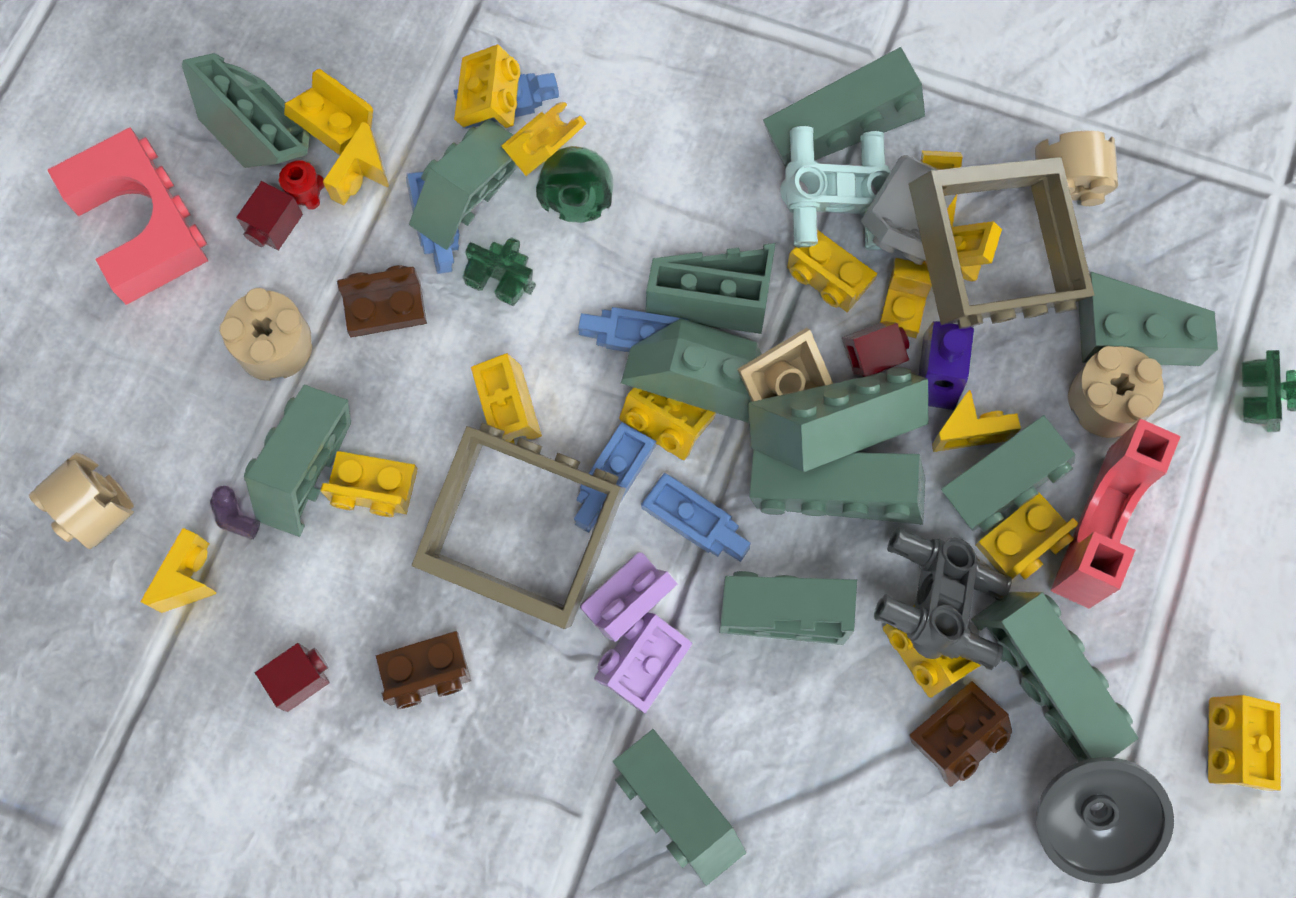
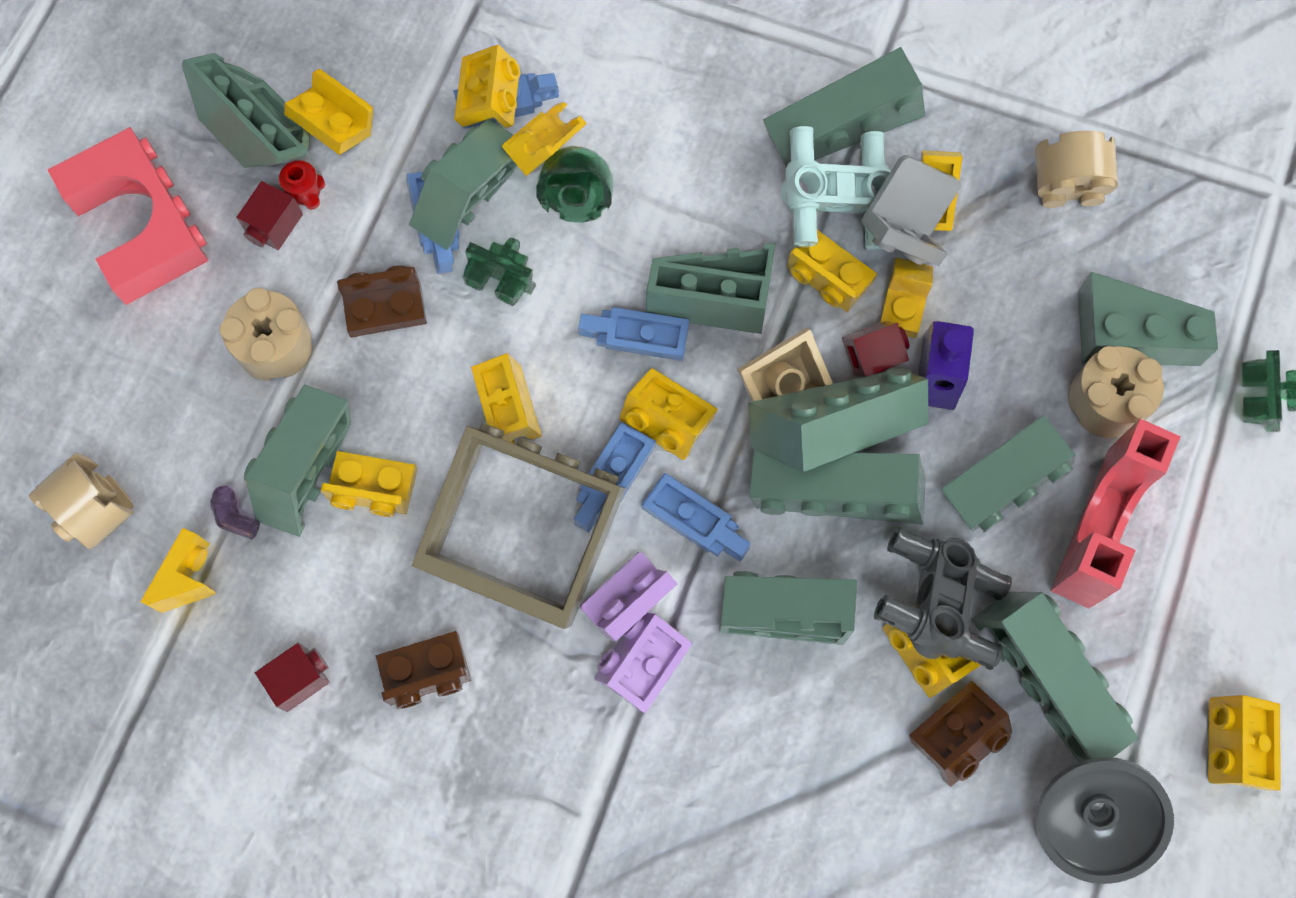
yellow slope [323,122,389,206] -> none
sand green wedge [612,729,747,886] -> none
sand green wedge [621,318,762,423] -> none
dark tan window [908,157,1095,329] -> none
yellow slope [922,221,1002,281] -> none
yellow slope [932,390,1021,452] -> none
yellow bracket [975,492,1079,580] -> none

